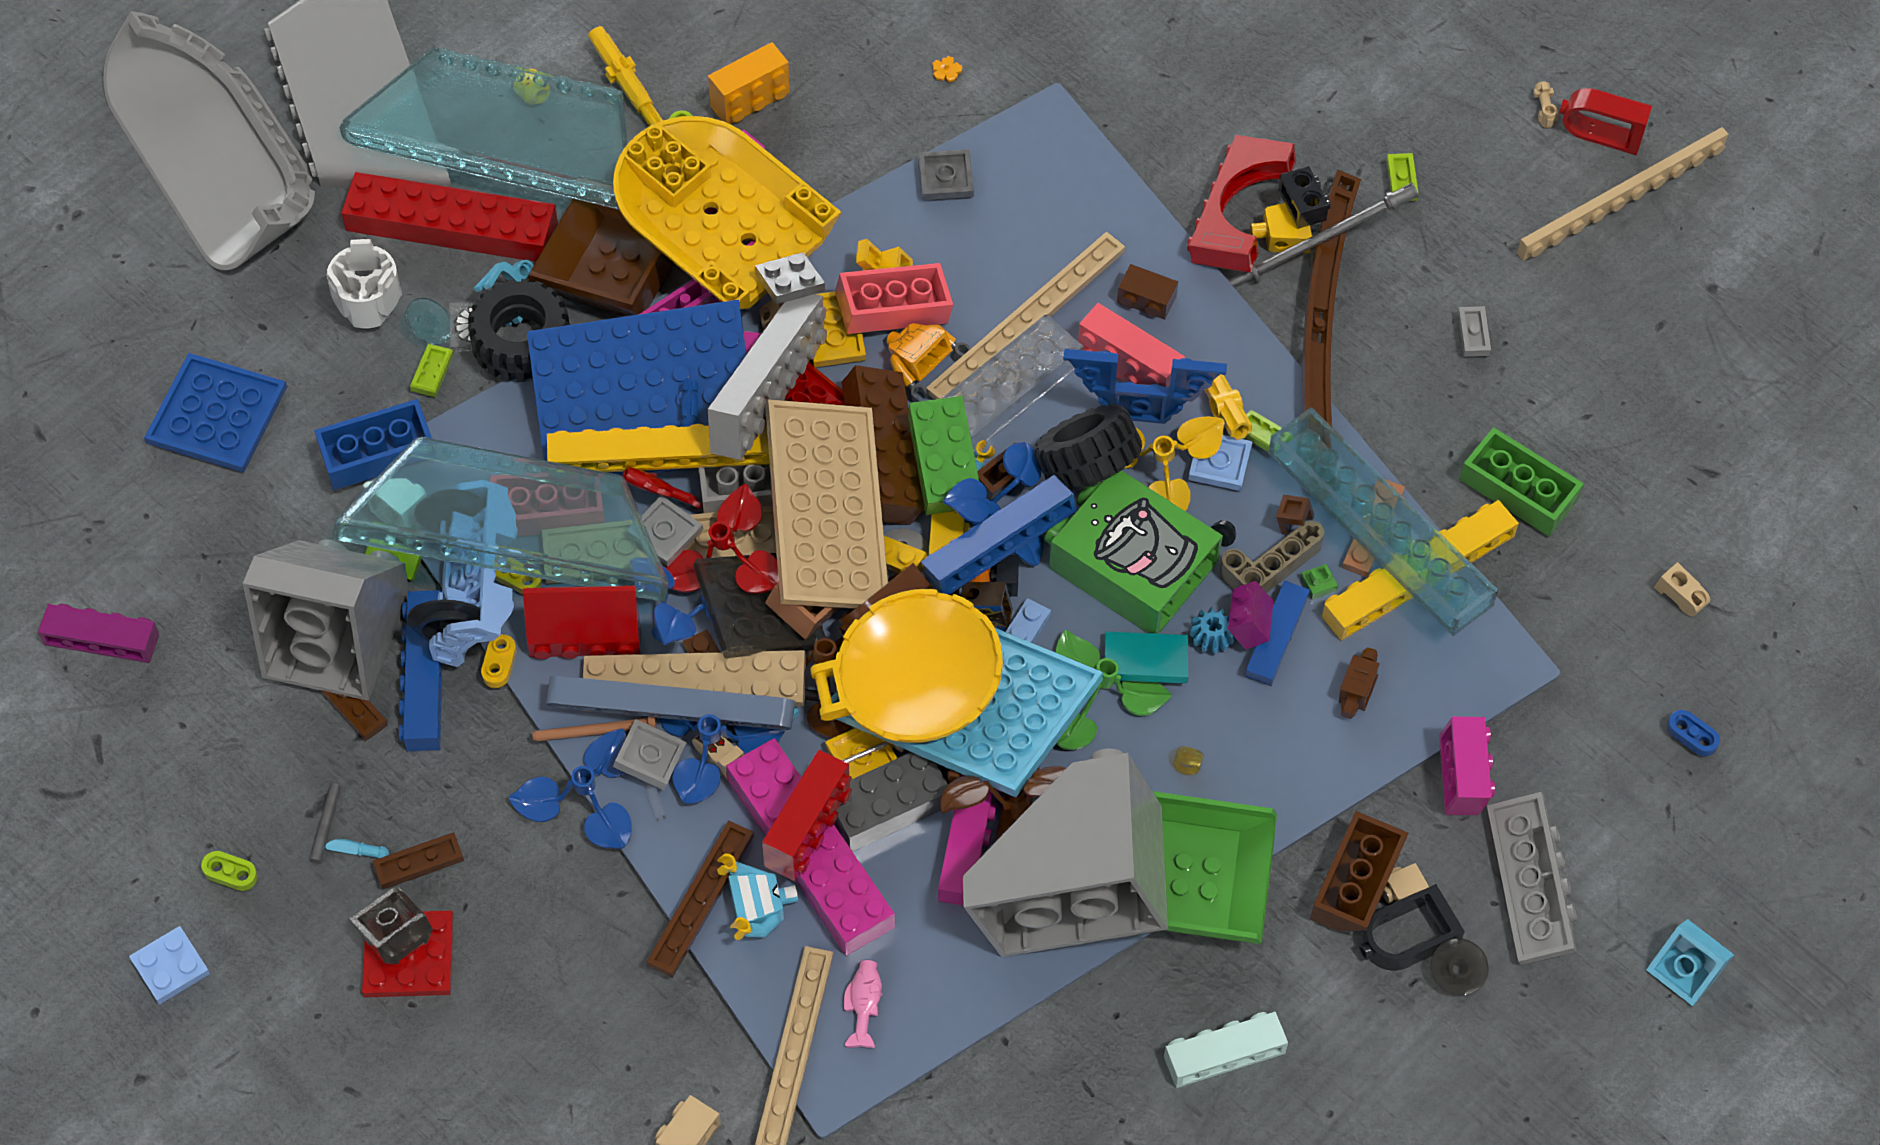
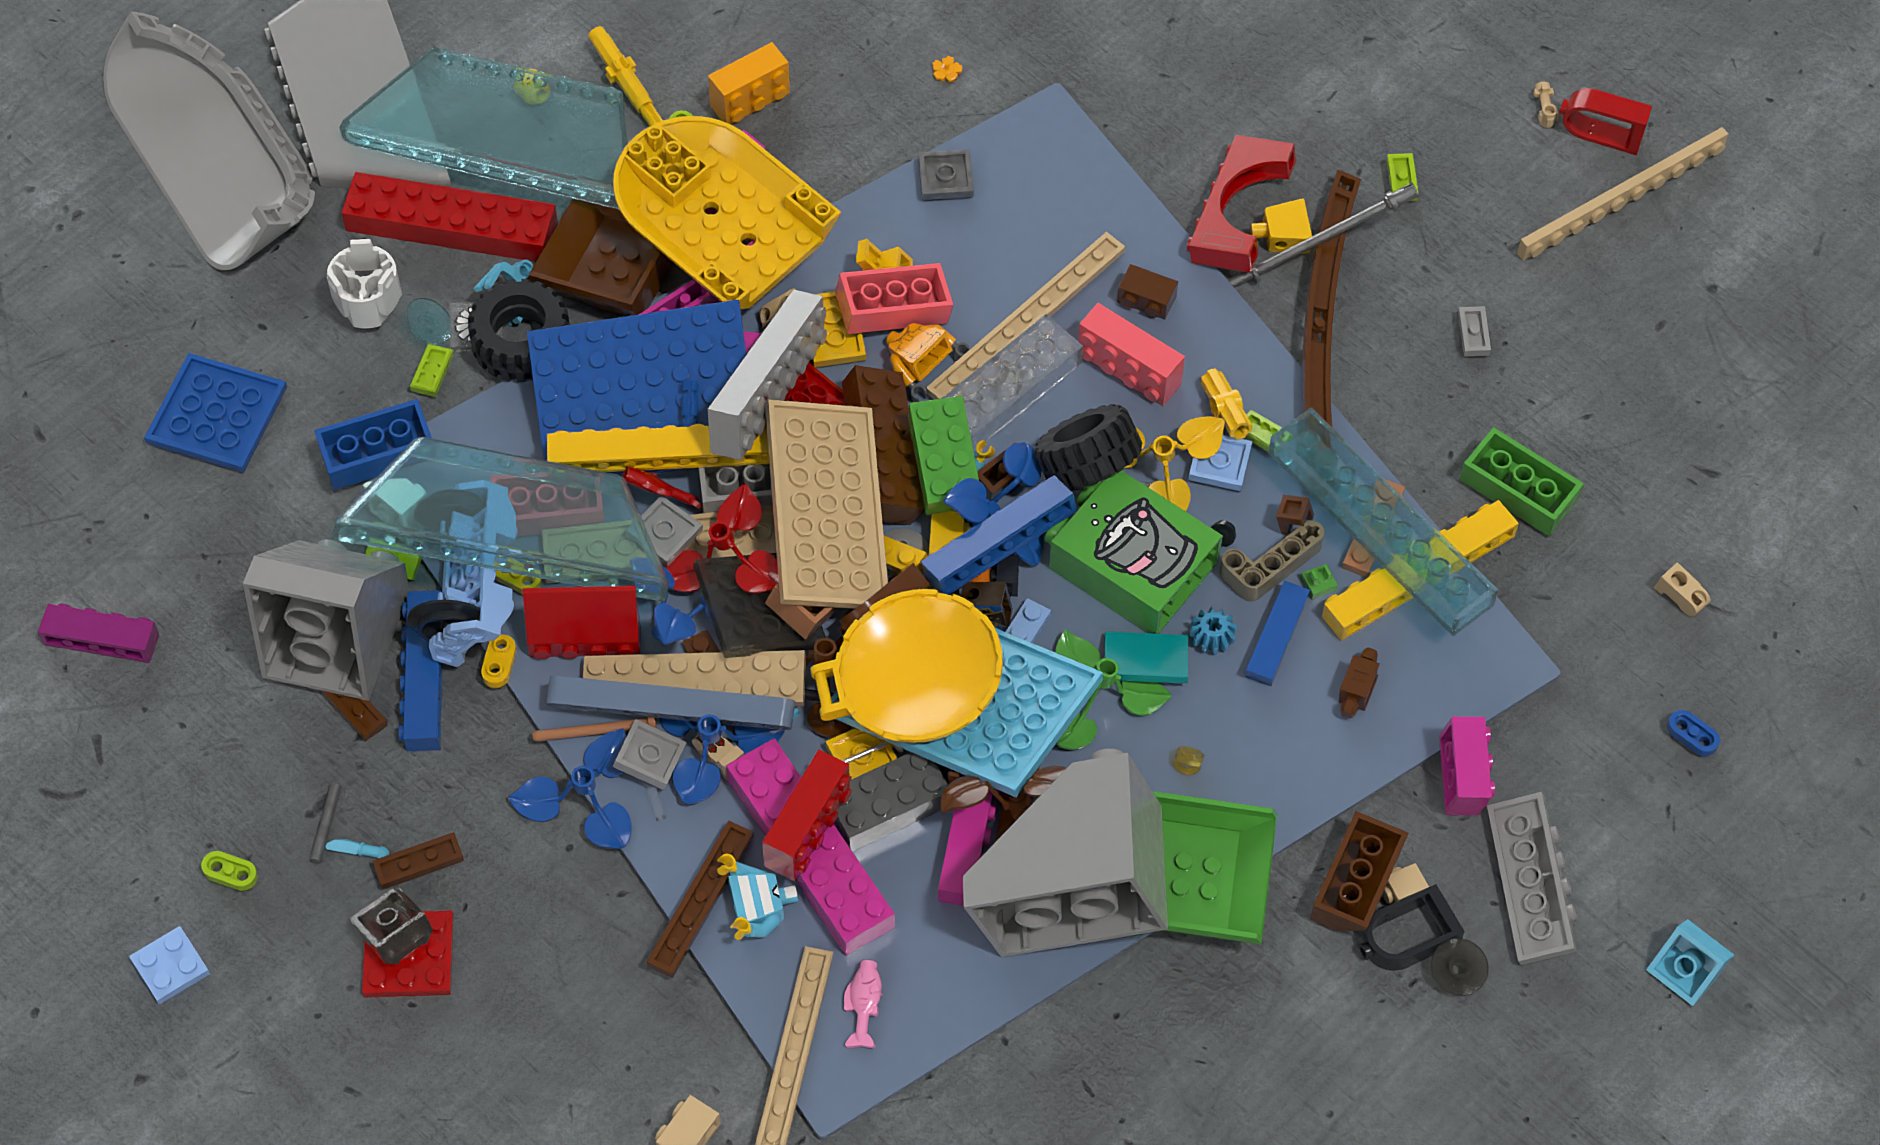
plate [755,252,825,304] -> none
blue wing [1063,349,1227,424] -> none
light aqua brick [1164,1012,1288,1088] -> none
magenta brick [1228,581,1273,649] -> none
black brick [1278,166,1331,229] -> none

